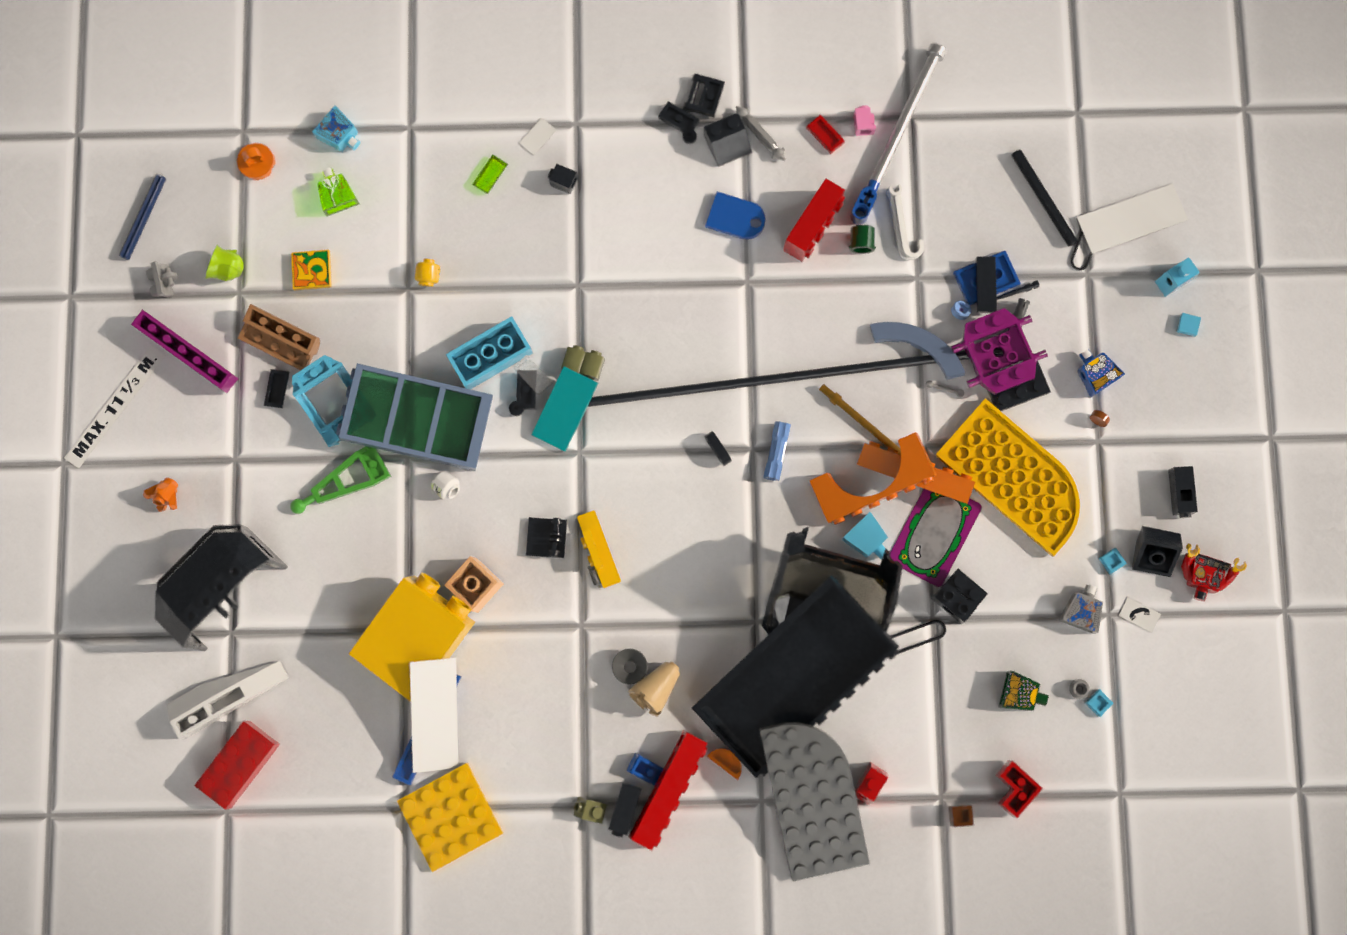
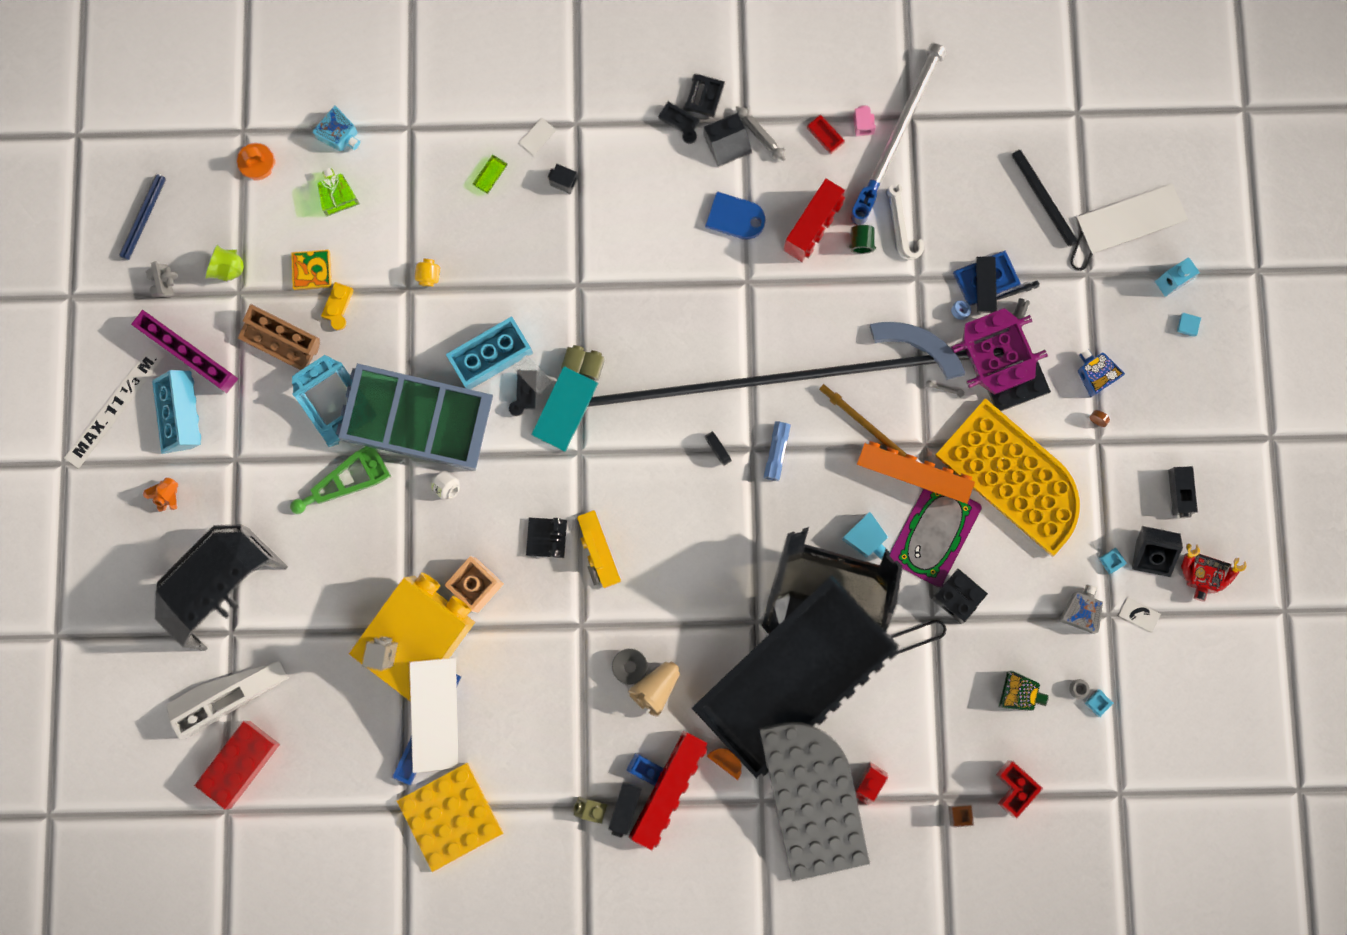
black tile [264,369,290,409] -> none
orange arch [809,432,937,525] -> none
none -> medium azure slope [152,370,201,454]
none -> yellow hinge [321,282,354,330]
none -> light grey brick [362,636,398,670]

